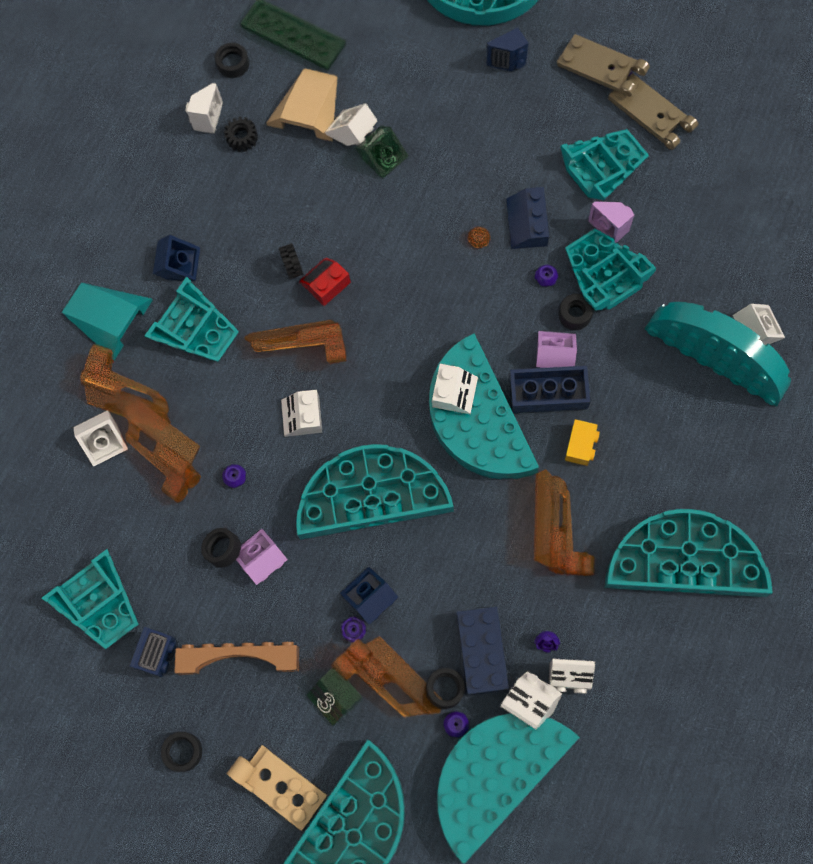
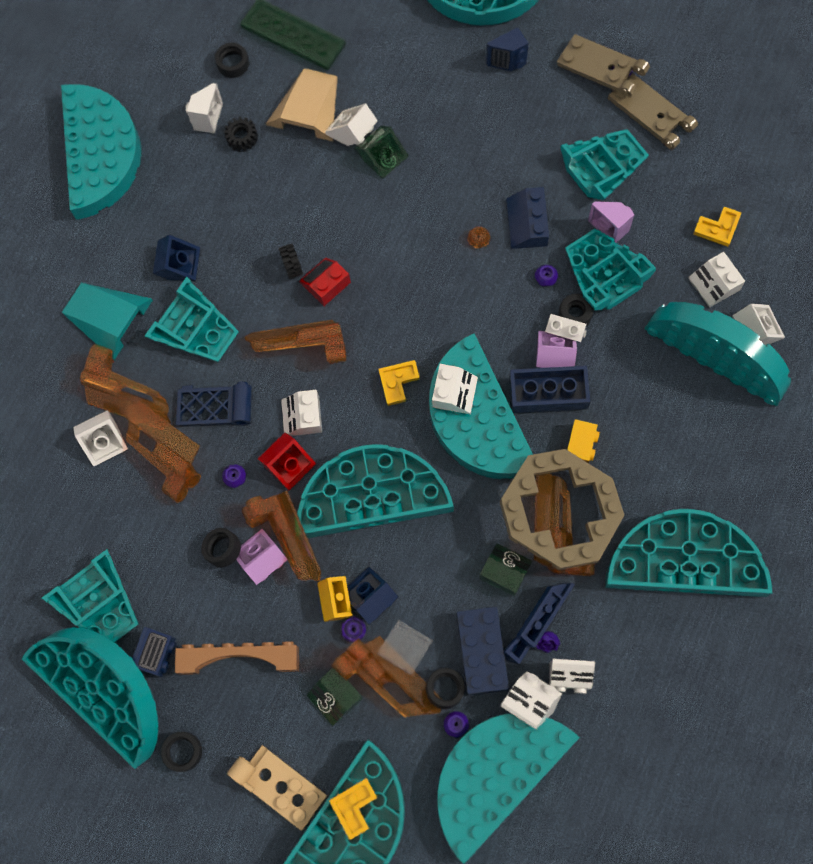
none -> teal brick [22,627,158,769]
none -> teal brick [61,84,141,220]
none -> dark blue piece [176,381,252,427]
none -> clear orange panel [241,491,321,581]
none -> red slope [258,432,316,490]
none -> yellow brick [317,576,352,622]
none -> yellow plate [329,778,377,840]
none -> clear tile [377,620,433,676]
none -> yellow plate [379,360,420,406]
none -> clear green slope [479,543,532,596]
none -> dark tan plate [499,449,624,570]
none -> dark blue wedge [504,583,574,664]
none -> white hinge [545,314,587,342]
none -> white slope [688,252,745,308]
none -> yellow plate [693,207,741,247]

